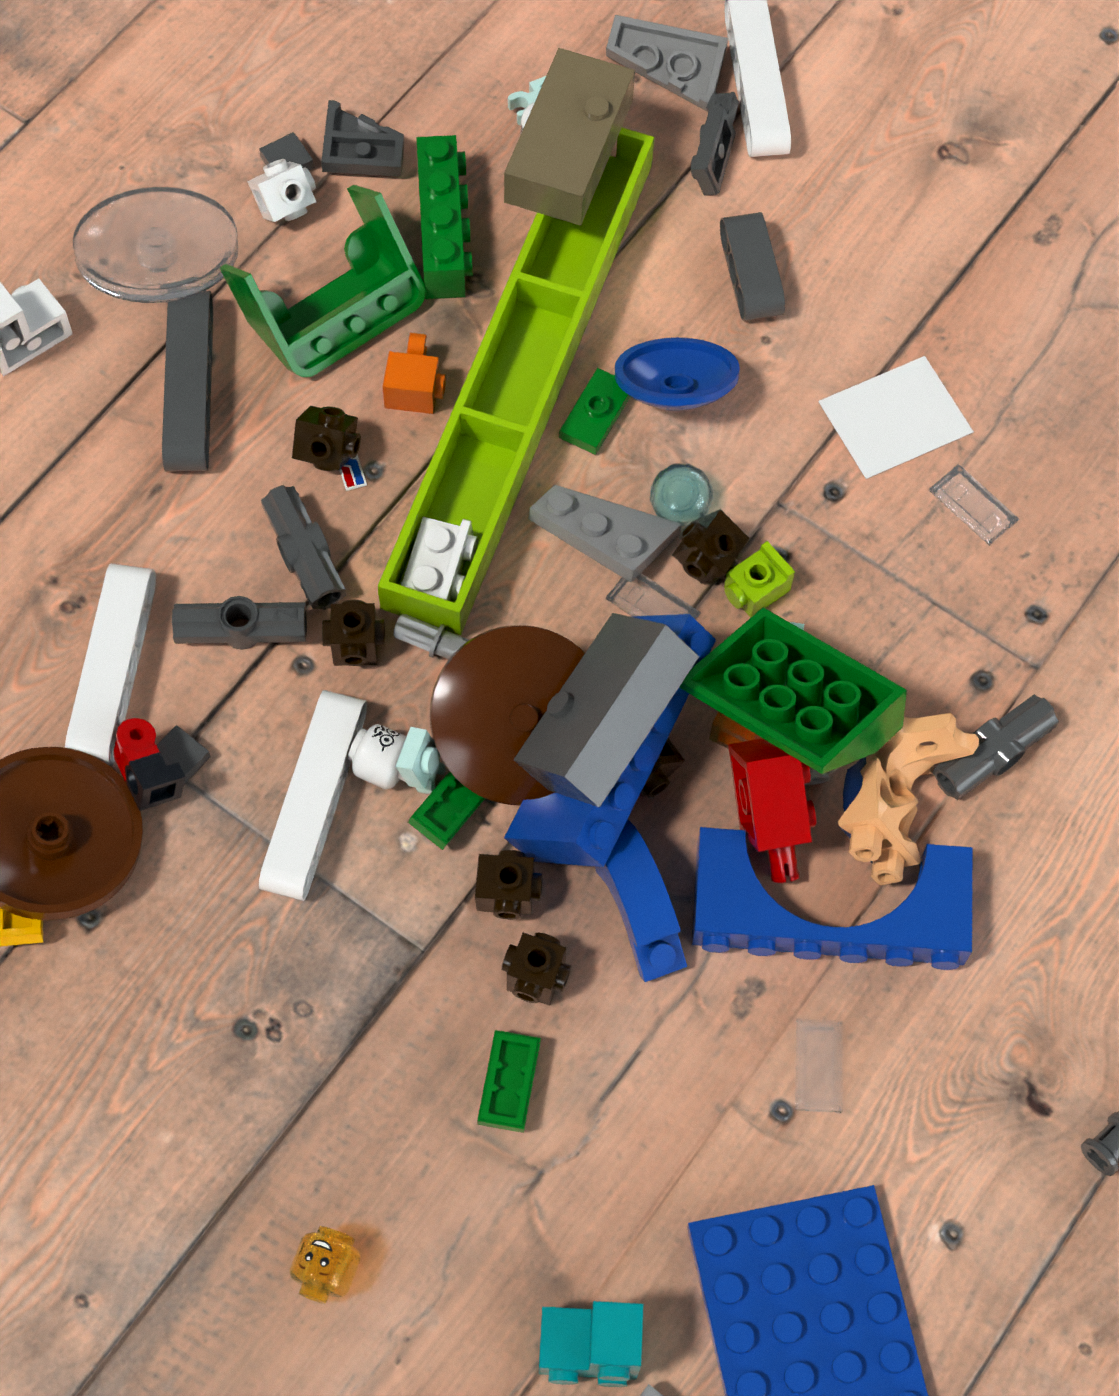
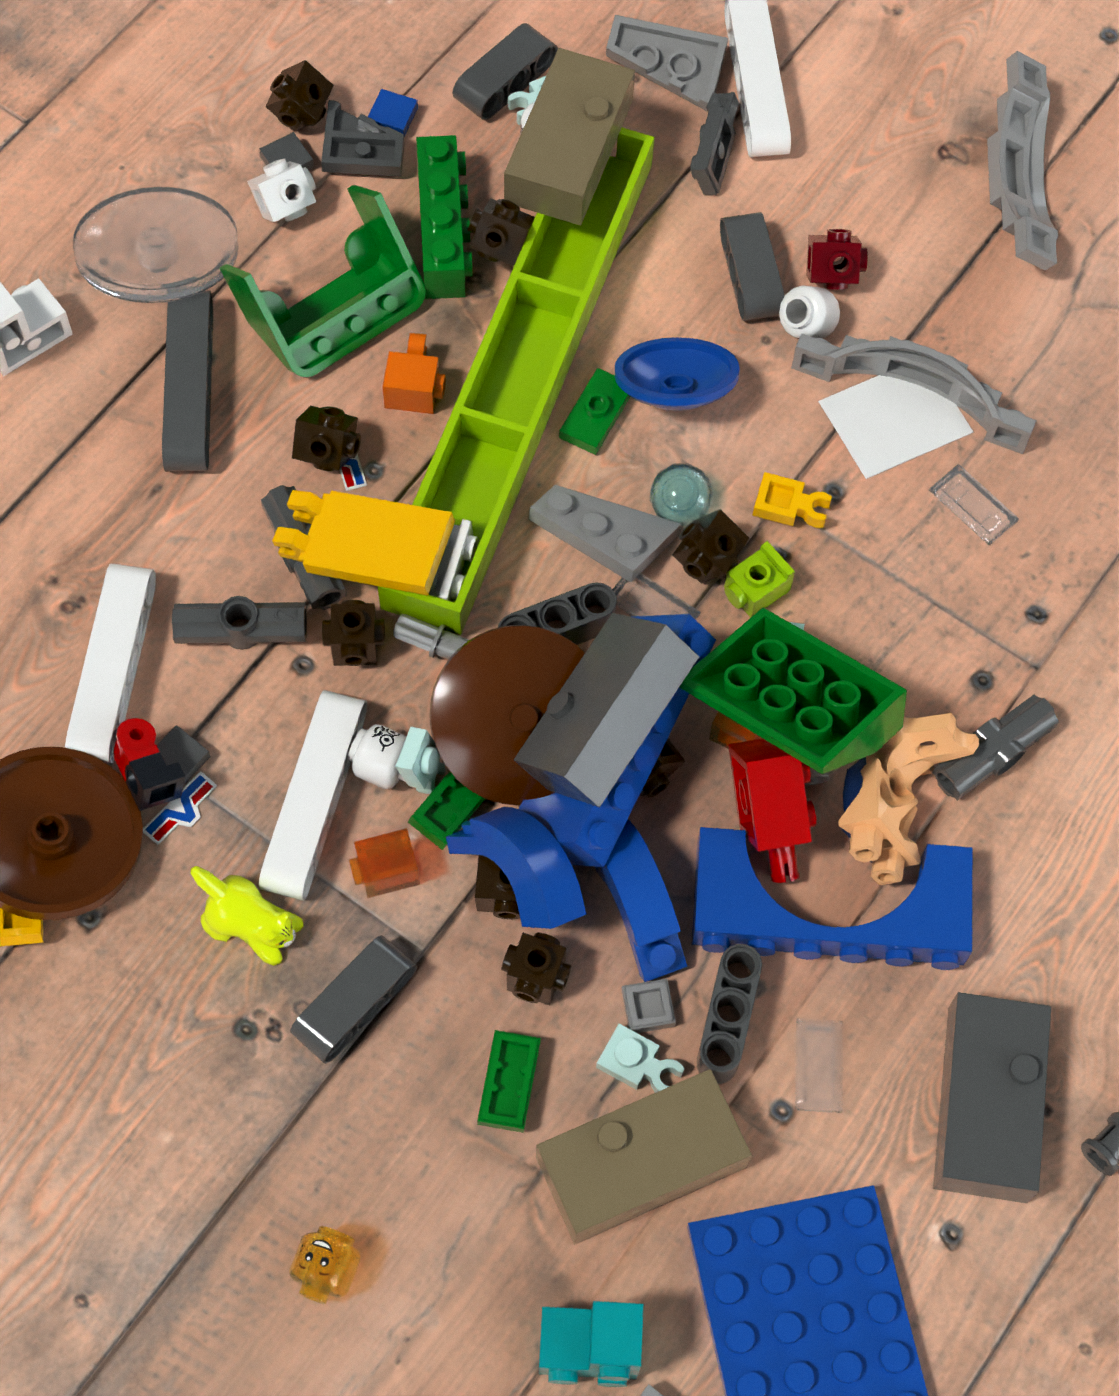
none -> sticker [143,771,217,845]
none -> neon yellow animal [190,866,304,966]
none -> dark brown brick [265,60,334,131]
none -> yellow tile [272,490,455,596]
none -> dark grey beam [290,935,417,1064]
none -> clear orange brick [348,828,420,898]
none -> blue tile [368,89,418,137]
none -> blue arch [446,806,586,929]
none -> dark grey beam [452,23,558,120]
none -> dark brown brick [468,198,535,266]
none -> dark grey beam [498,582,617,645]
none -> dark tan brick [536,1069,752,1245]
none -> light aqua plate [596,1024,685,1093]
none -> light grey tile [621,979,676,1033]
none -> dark grey beam [697,944,762,1084]
none -> yellow plate [752,472,832,528]
none -> white head [779,285,840,338]
none -> light grey piece [791,334,1037,454]
none -> dark red brick [806,229,868,290]
none -> dark grey brick [933,992,1051,1203]
none -> light grey piece [987,51,1058,271]

